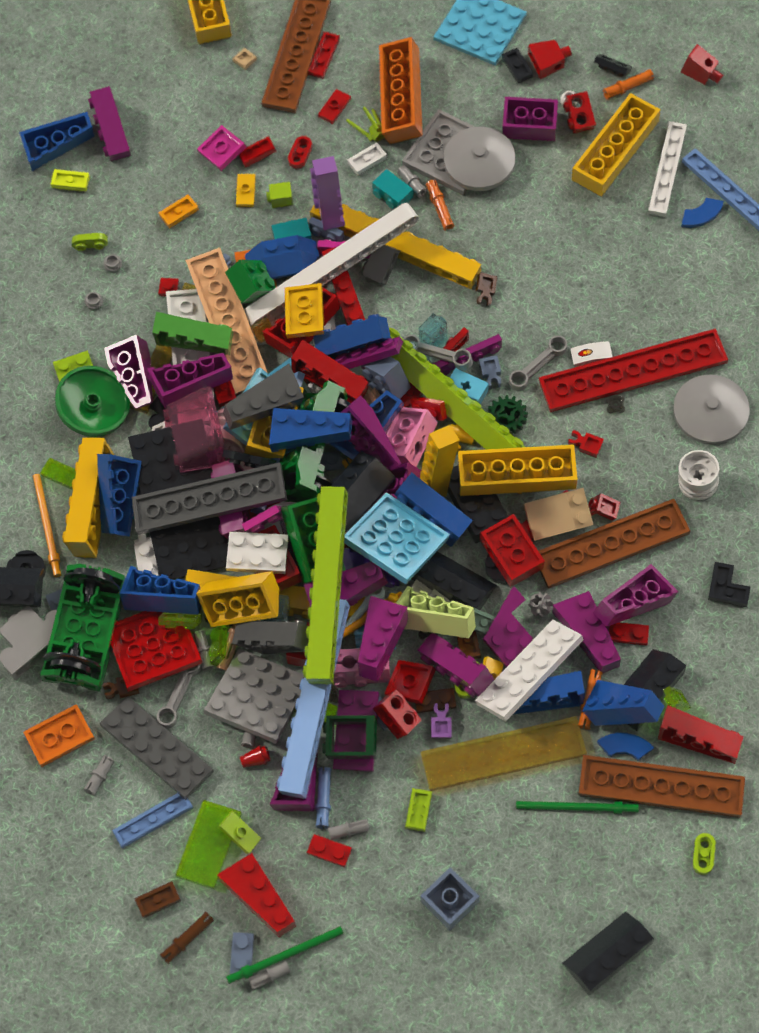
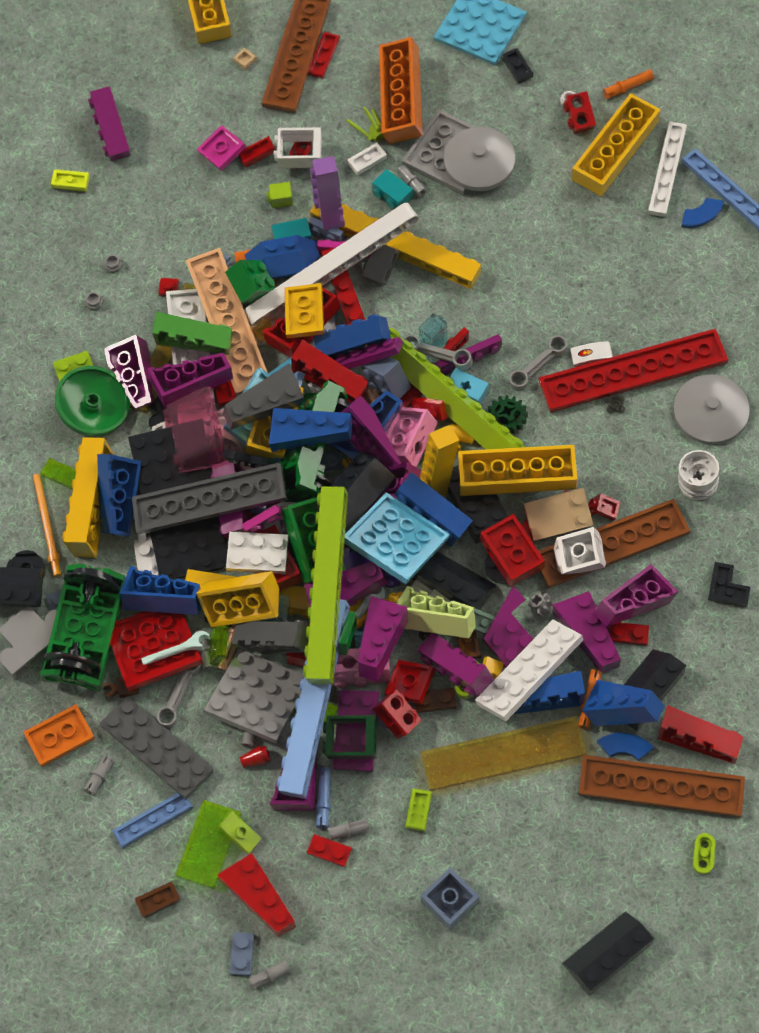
blue wedge [19,112,95,171] -> none
lime plate [72,233,108,251] -> none
clear neon green plate [158,612,202,629] -> none
light orange plate [159,194,199,229] -> none
reddish brown pin [159,911,214,964] -> none
green bar [226,926,344,984] -> none
yellow plate [236,174,256,207] -> none
red plate [318,89,351,124] -> none
orange pin [426,180,455,230] -> none
medium lavender plate [431,703,451,738] -> none
reddish brown plate [476,272,497,306] -> none
sand blue plate [479,355,501,389] -> none
magenta brick [502,97,558,141] -> none
green bar [516,801,639,814] -> none
red torso [528,40,572,79] -> none
red plate [568,430,604,458] -> none
black plate [594,54,632,76] -> none
clear neon green plate [663,686,691,711] -> none
red torso [680,44,724,85] -> none
none -> light aqua piece [141,631,210,665]
none -> white window [274,128,322,168]
none -> green tile [338,611,357,656]
none -> white slope [554,527,606,574]

